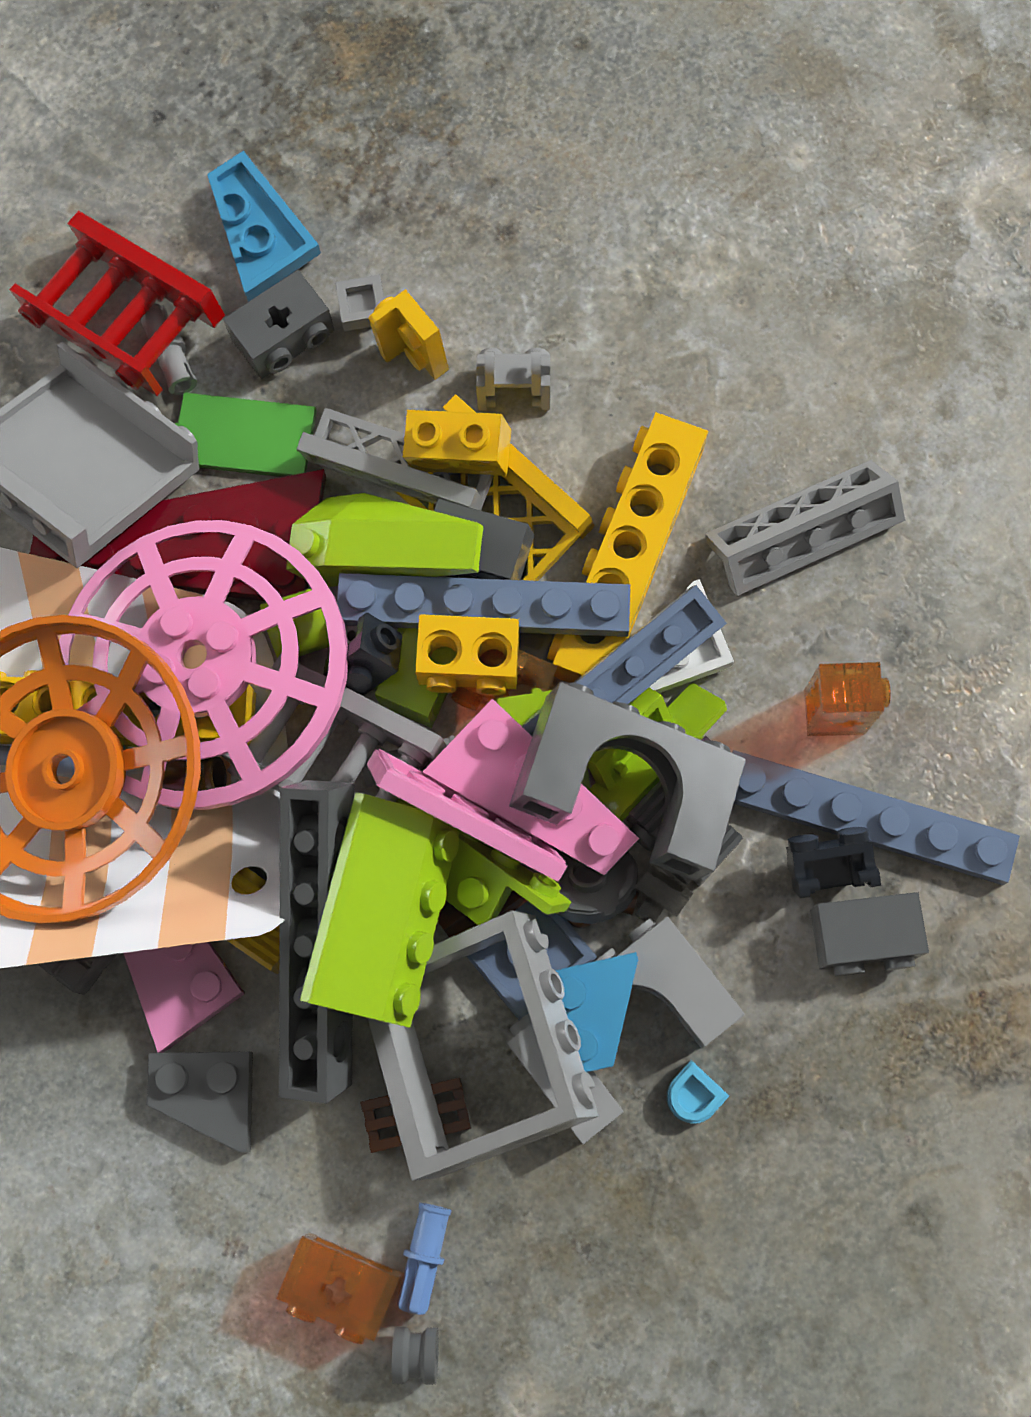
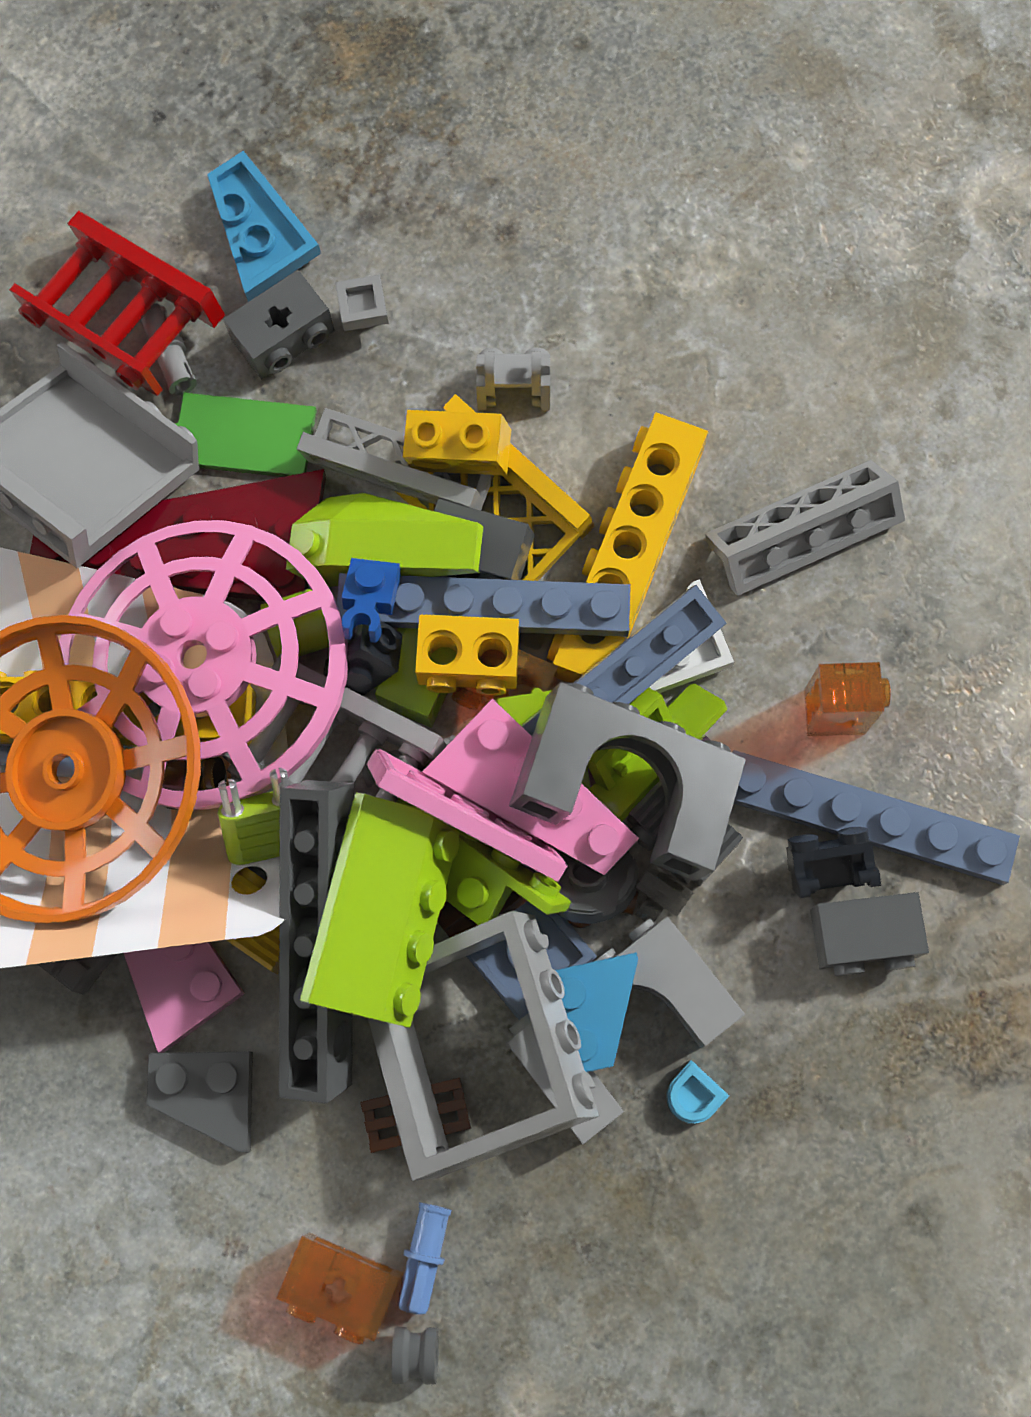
yellow bracket [368,289,449,380] -> none
none -> lime piece [218,768,290,865]
none -> blue plate [341,558,401,643]

